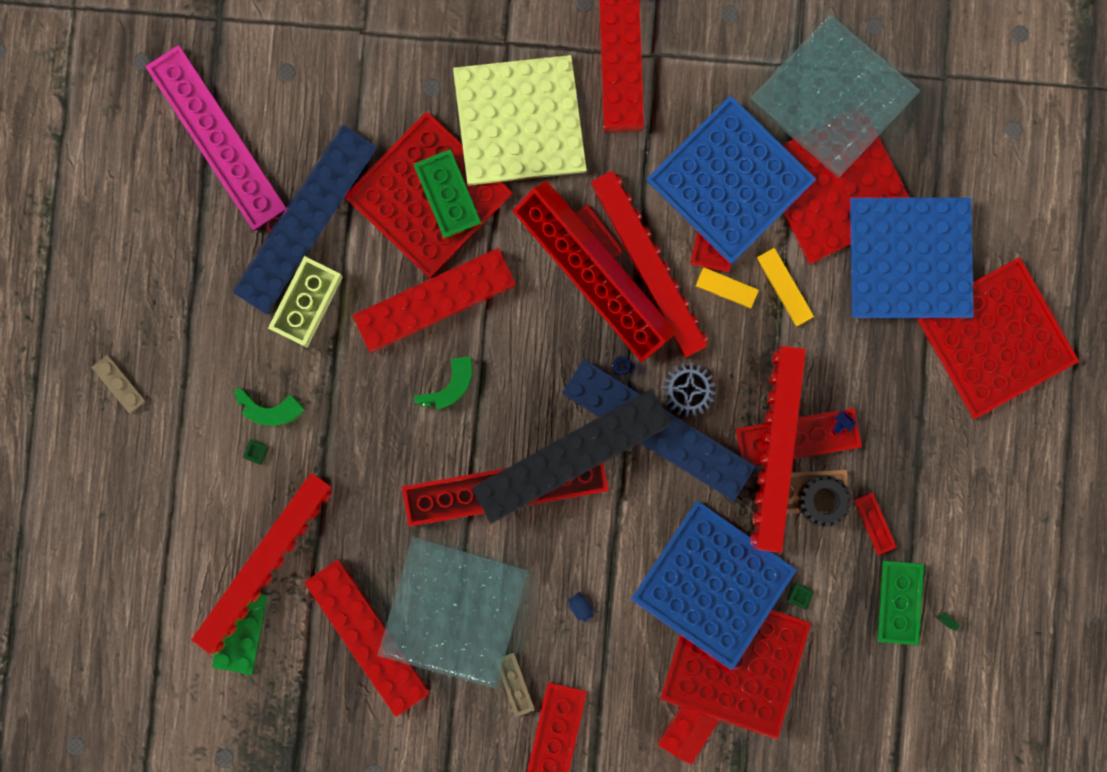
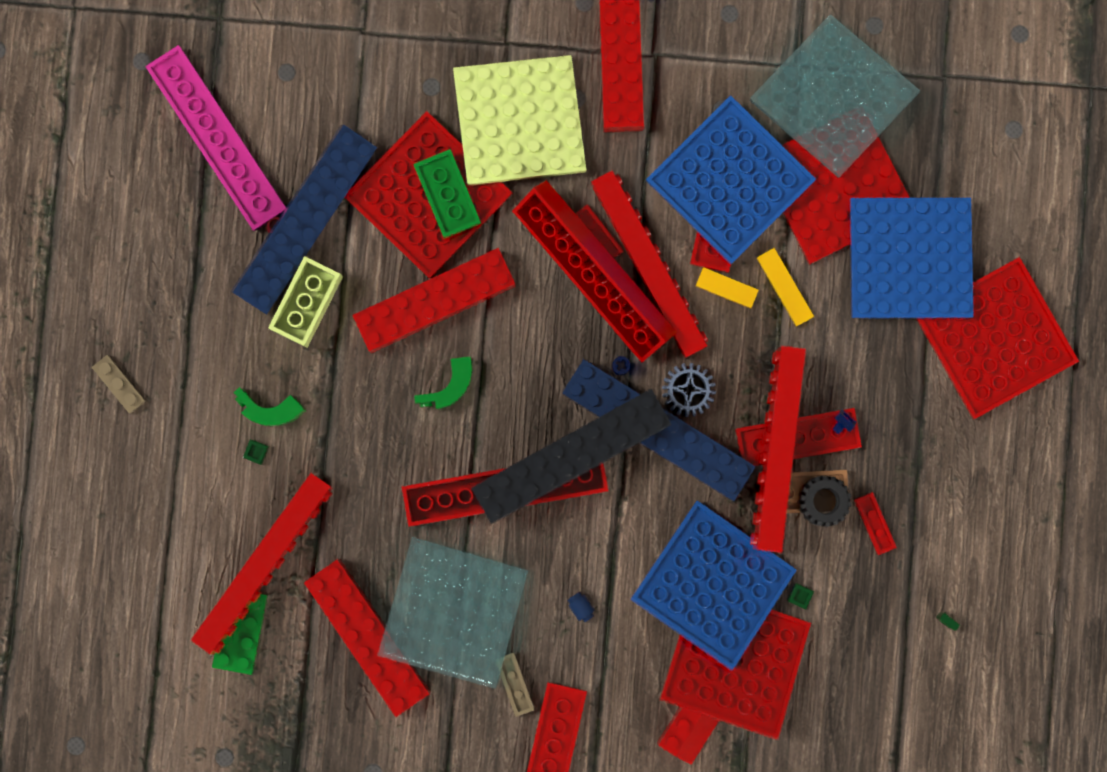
green plate [877,561,924,645] -> none

